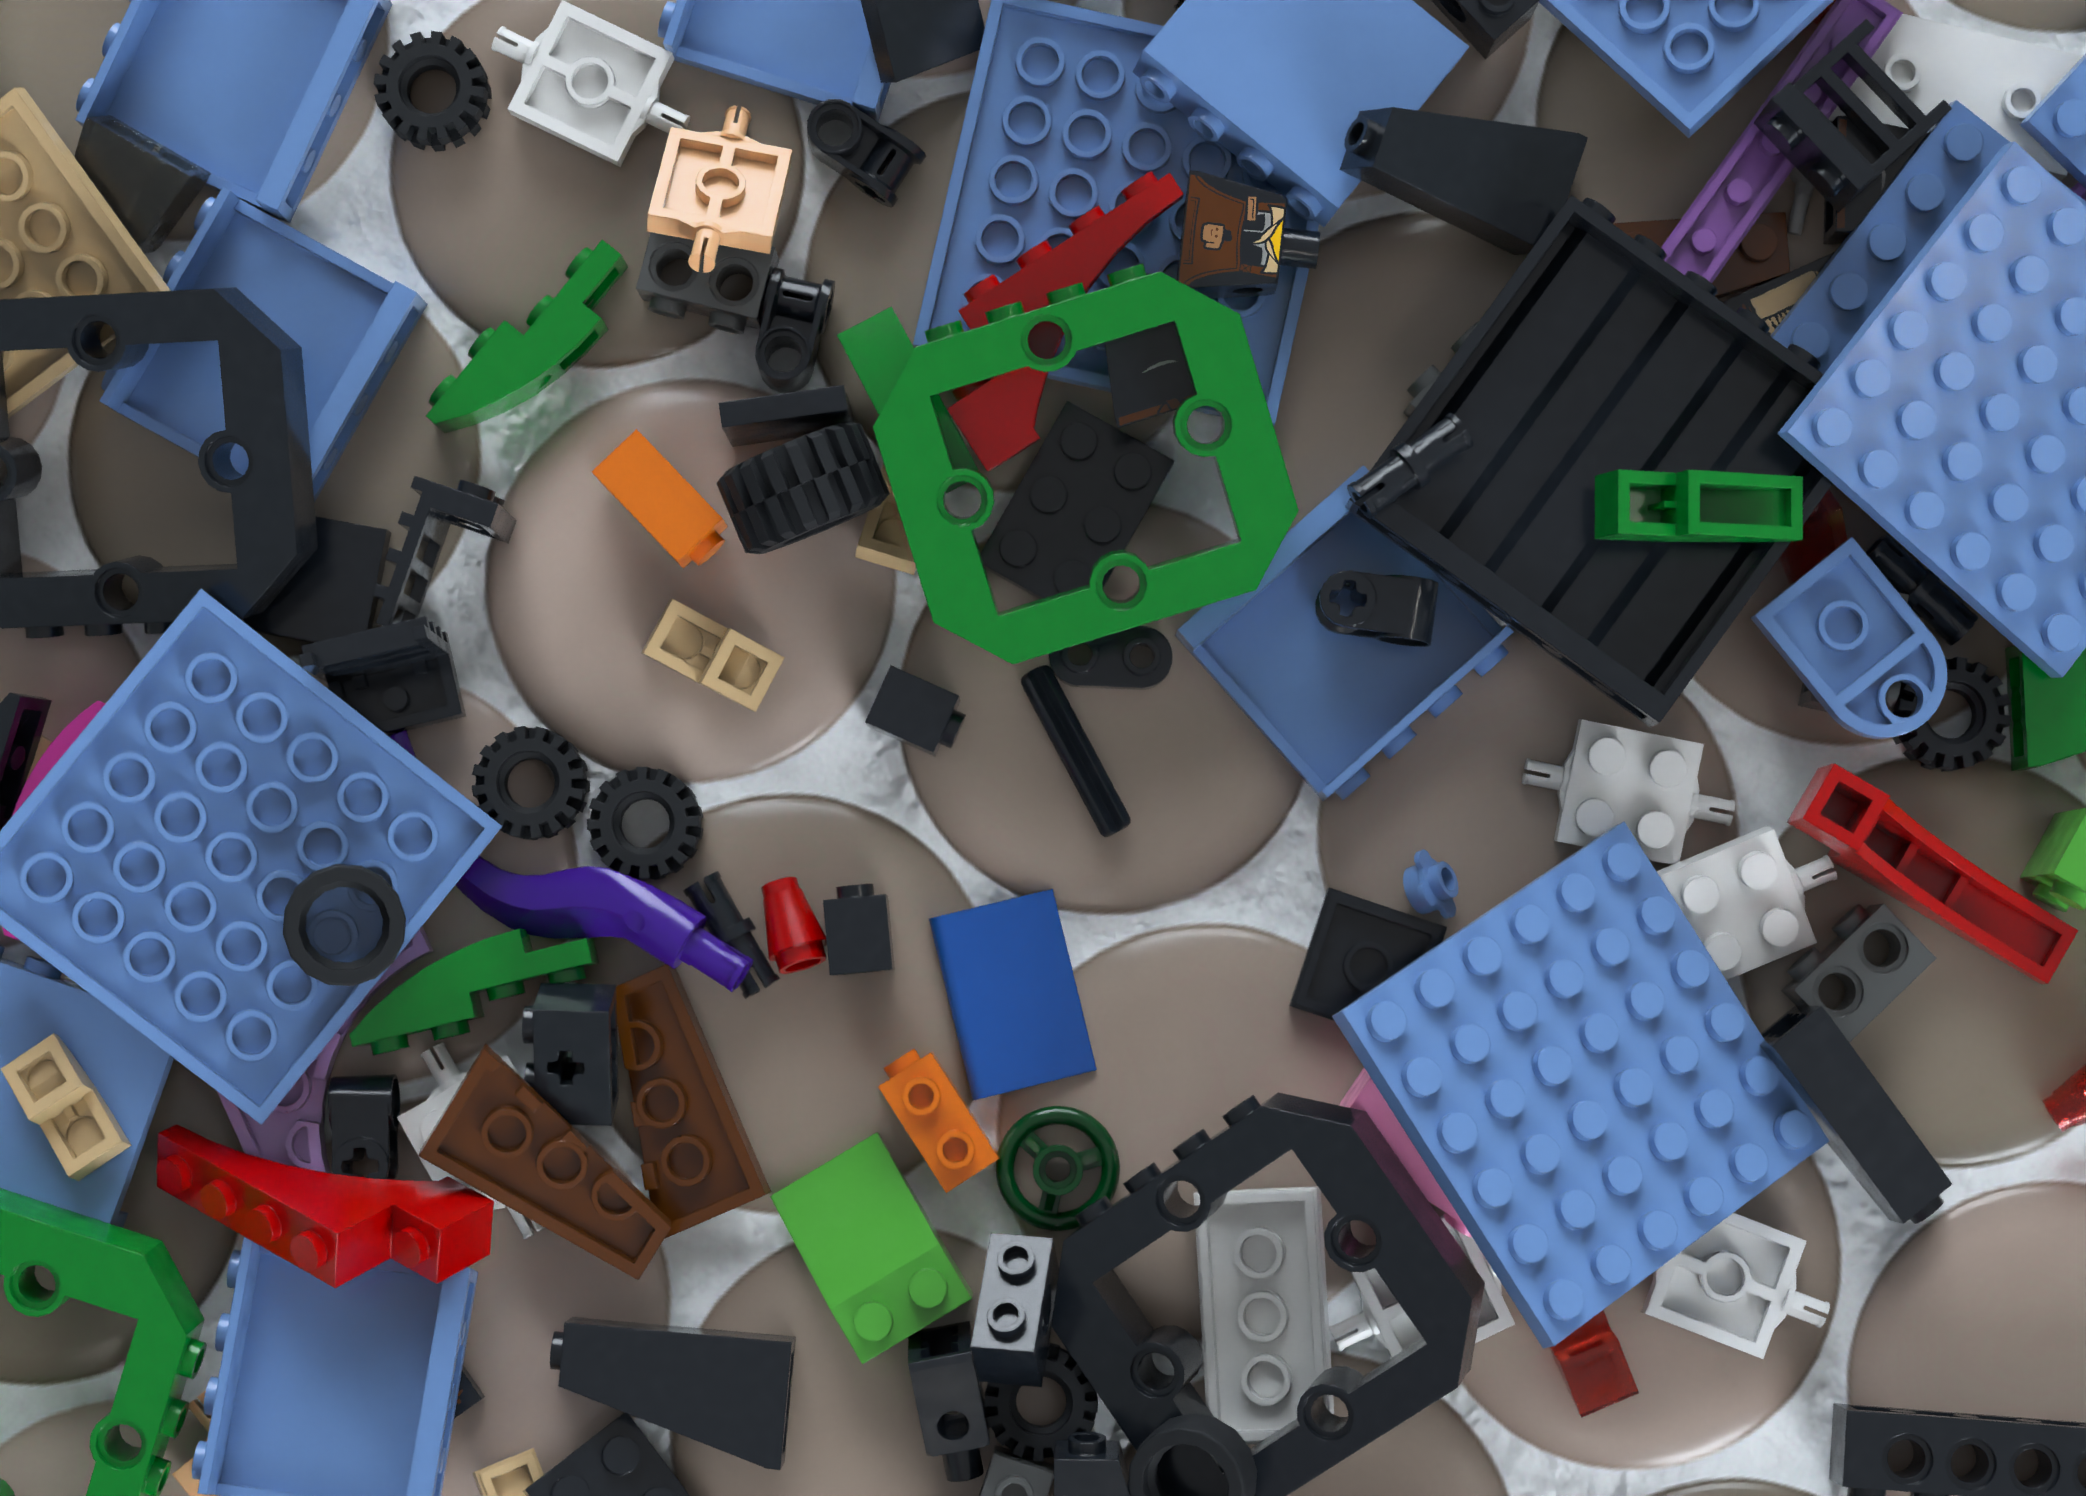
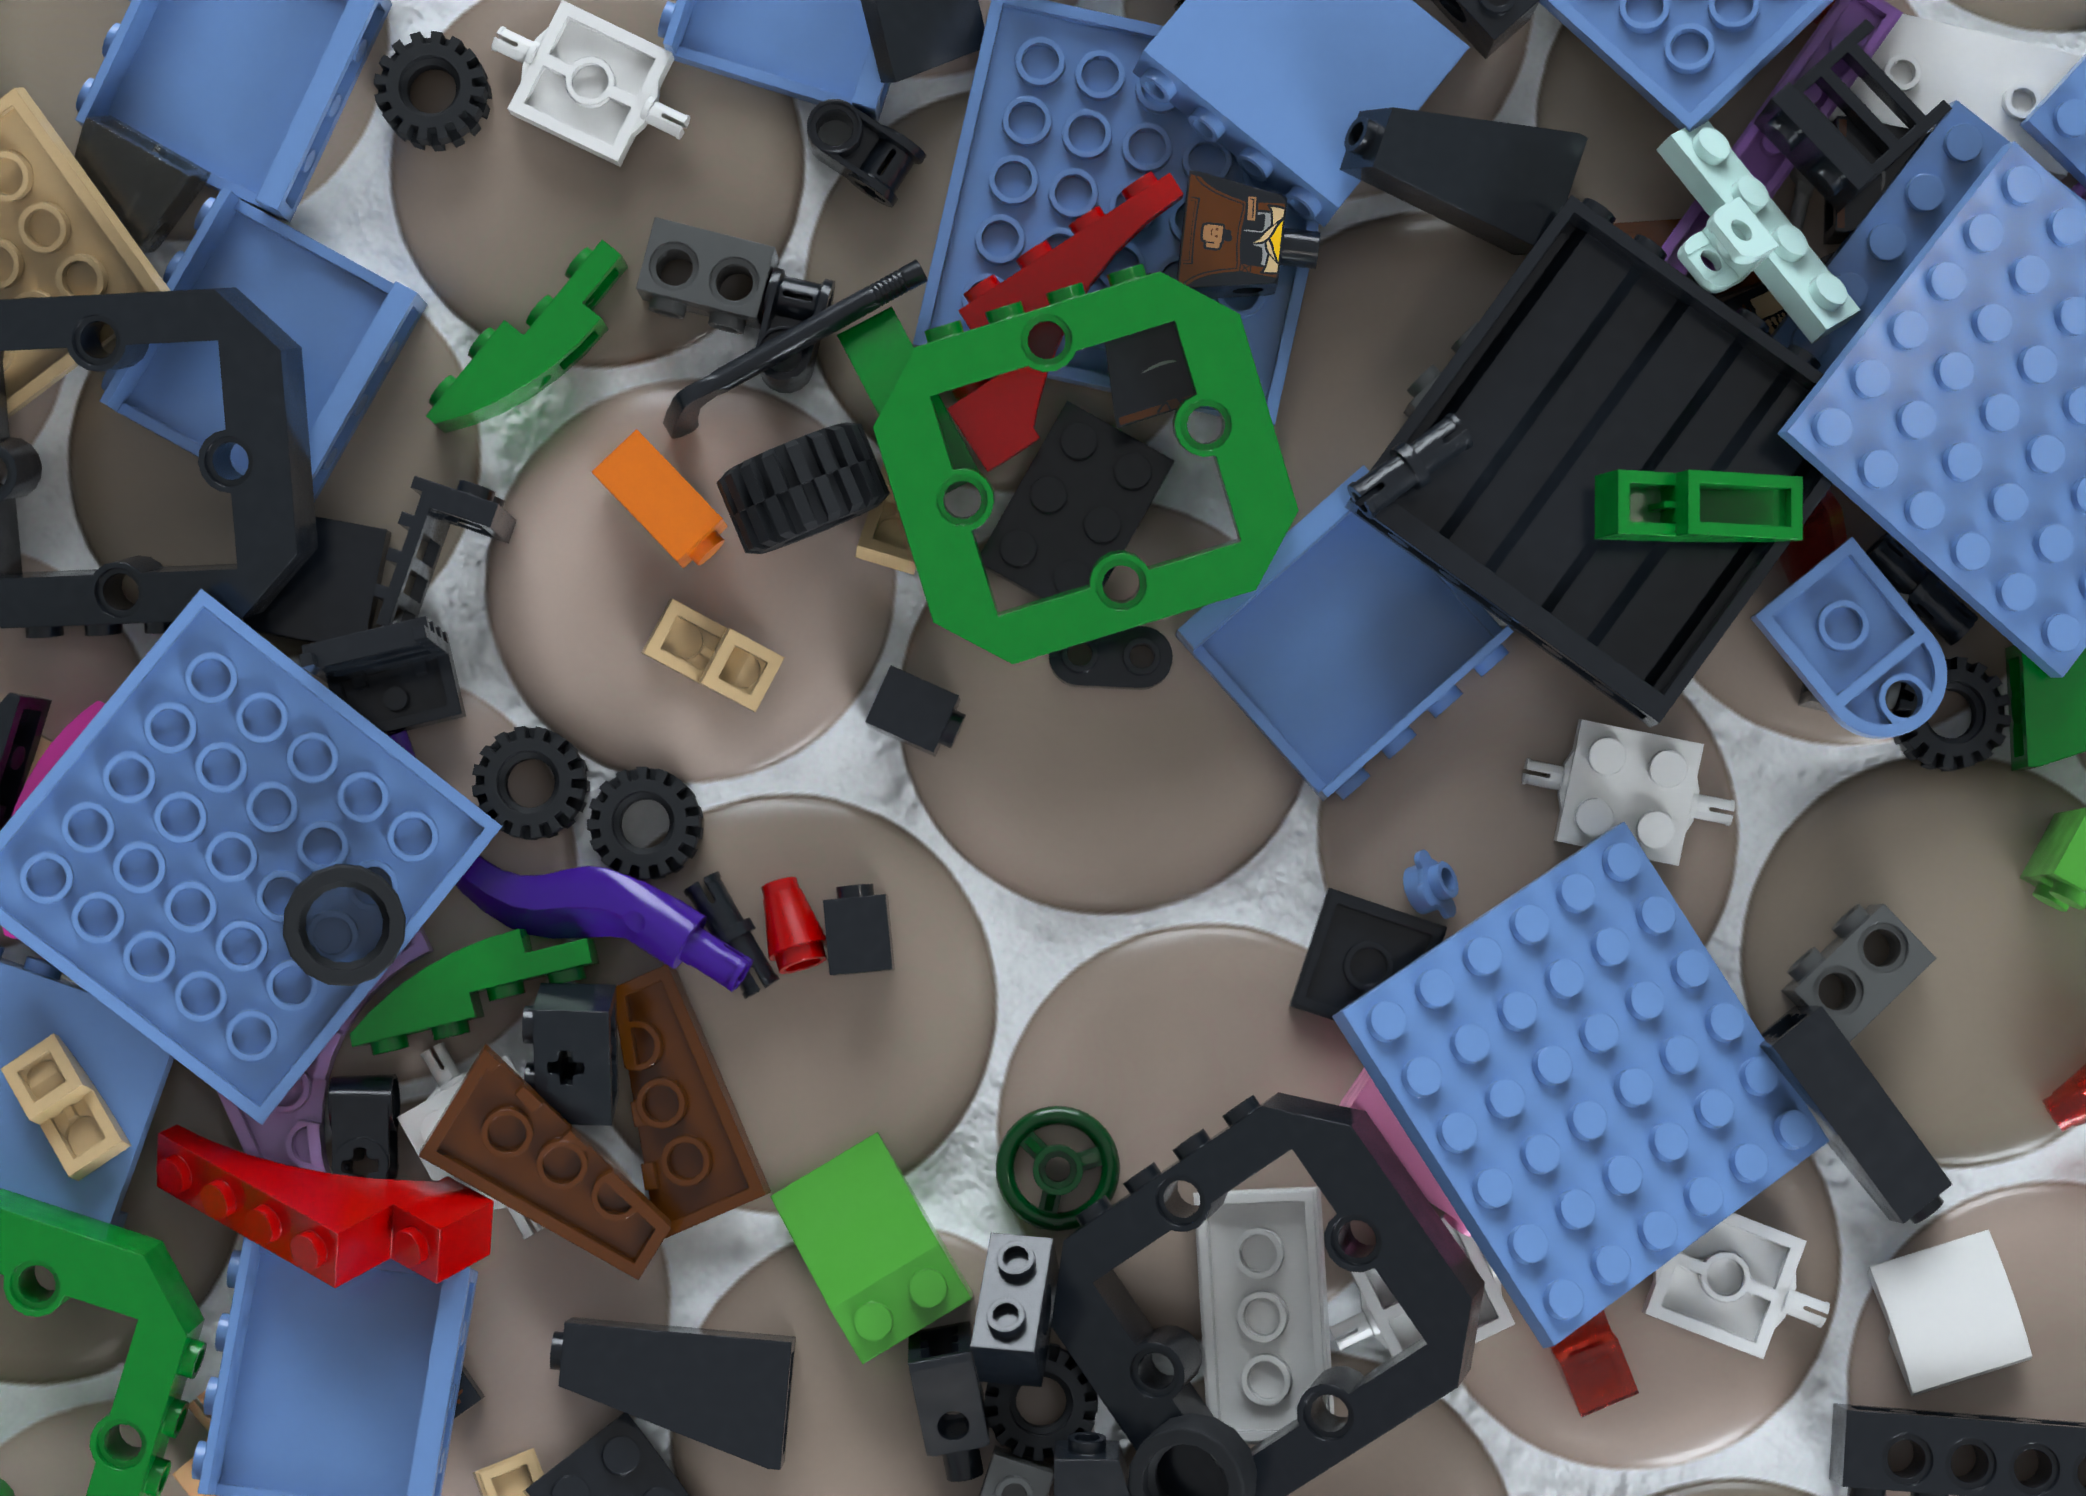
light nougat plate [647,105,792,273] -> none
black tile [719,385,853,447] -> none
orange brick [878,1048,1000,1193] -> none
blue piece [929,889,1097,1100] -> none
black axle [1021,665,1131,837] -> none
black piece [1315,570,1439,647] -> none
white plate [1657,825,1837,980] -> none
red arch [1787,763,2079,984] -> none
none -> black piece [663,259,928,439]
none -> light aqua plate [1656,121,1861,344]
none -> white slope [1867,1229,2032,1397]

